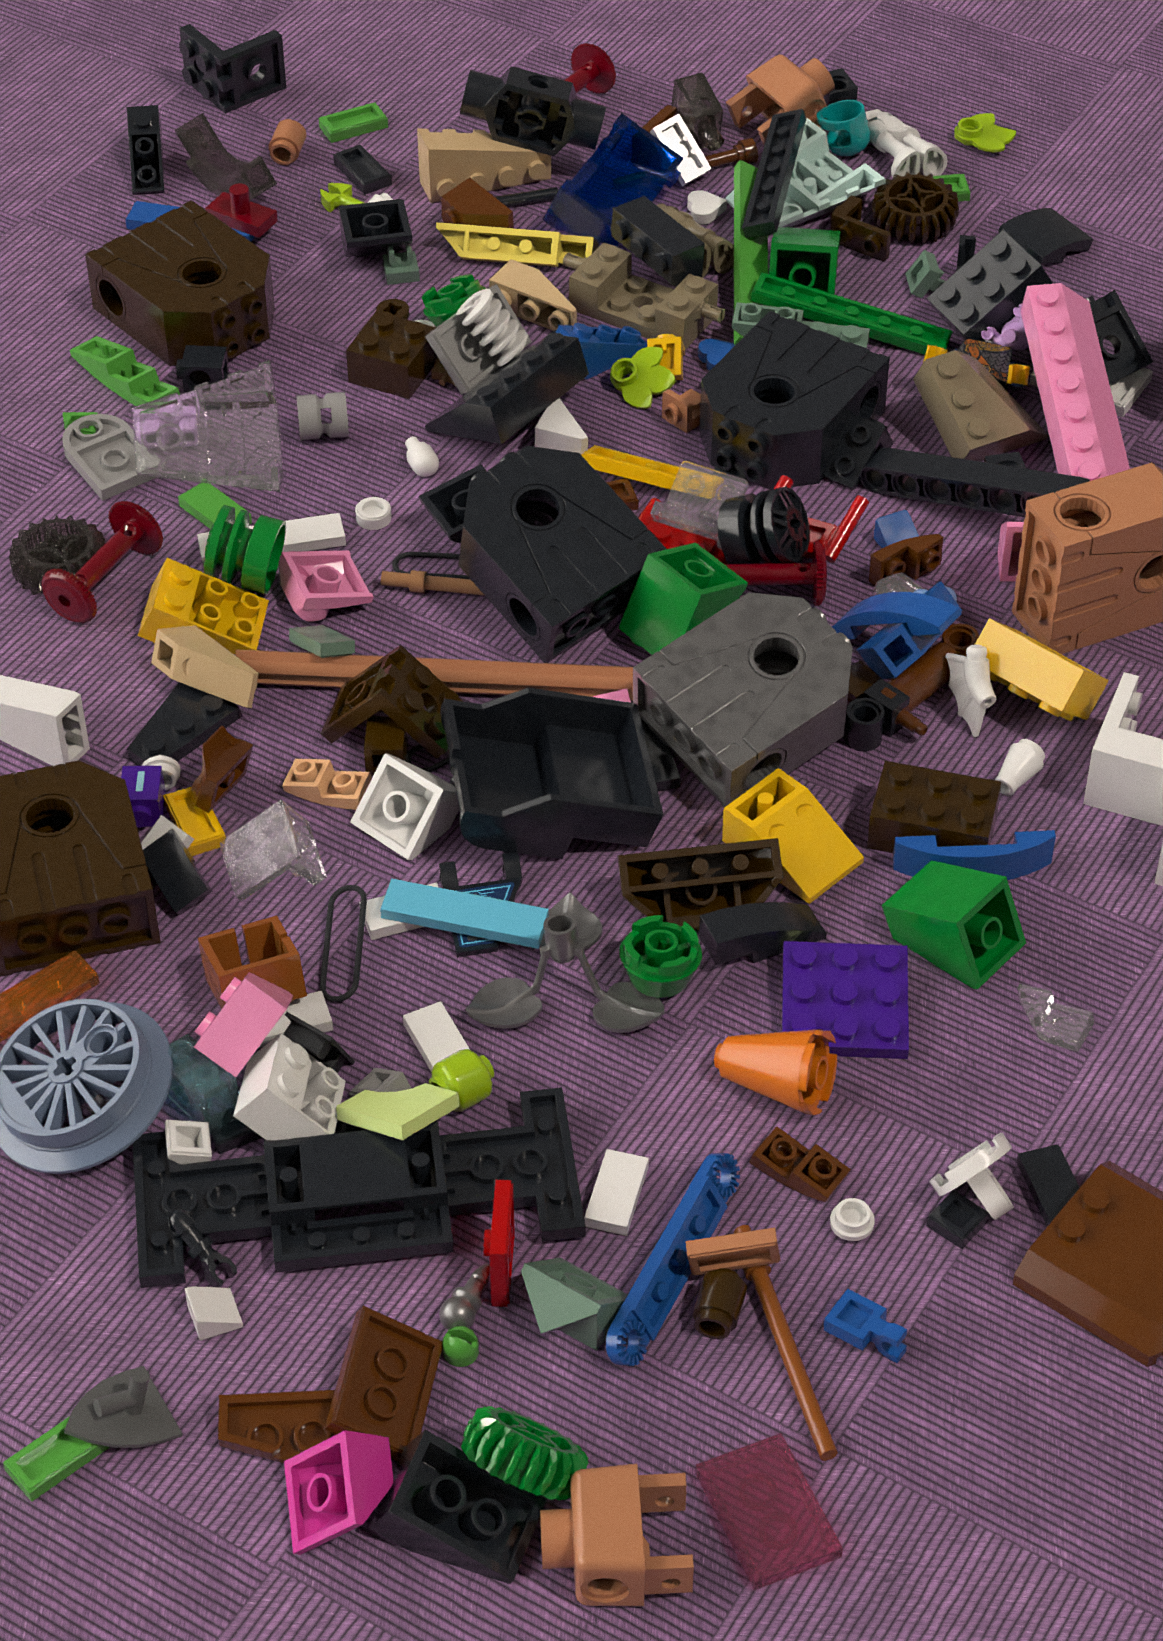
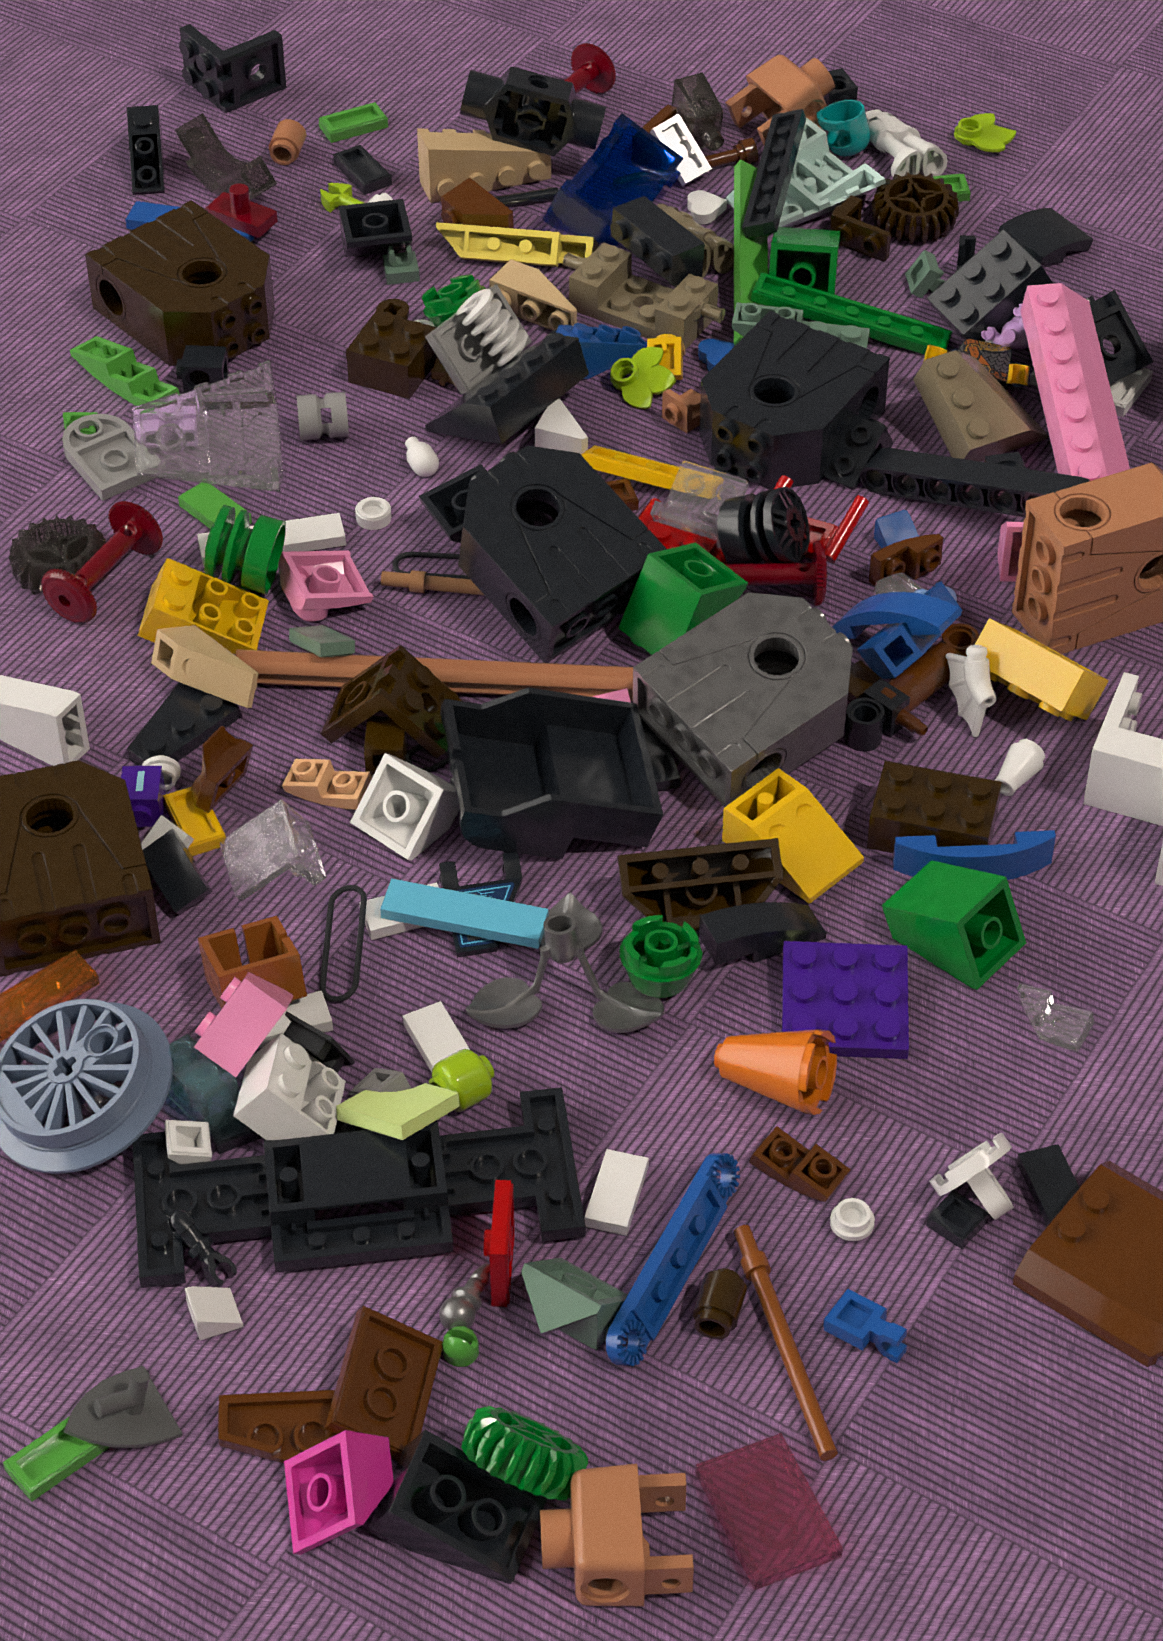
nougat tile [685,1227,781,1276] -> none

